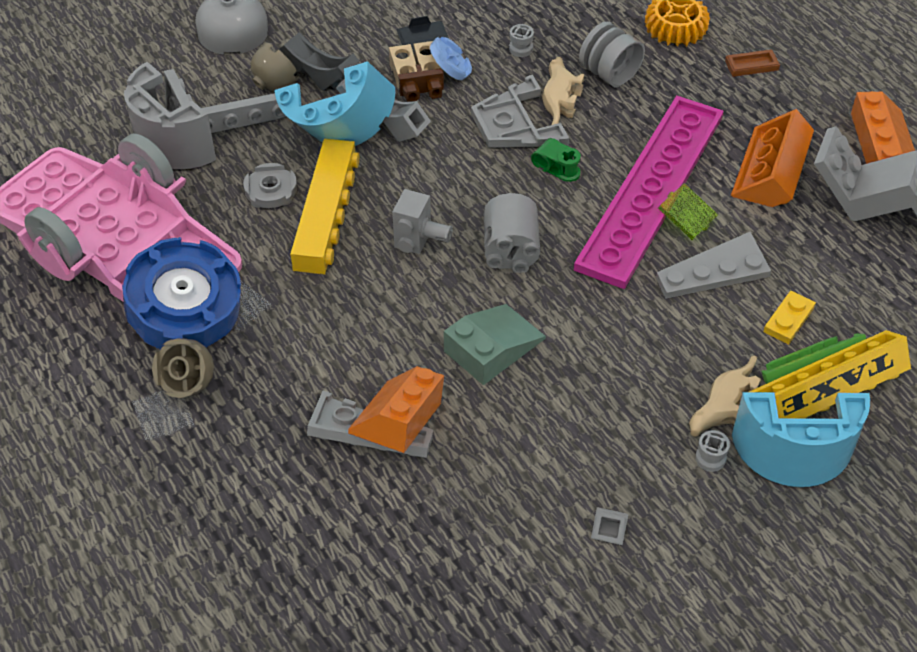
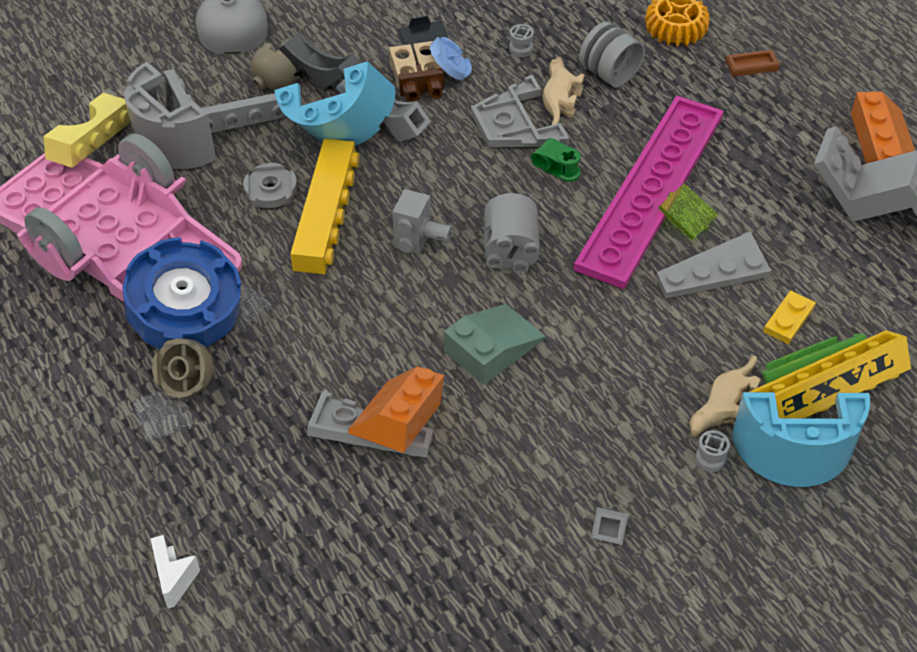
orange slope [731,109,814,207] -> none
none -> light yellow arch [43,93,130,168]
none -> white slope [151,535,200,608]

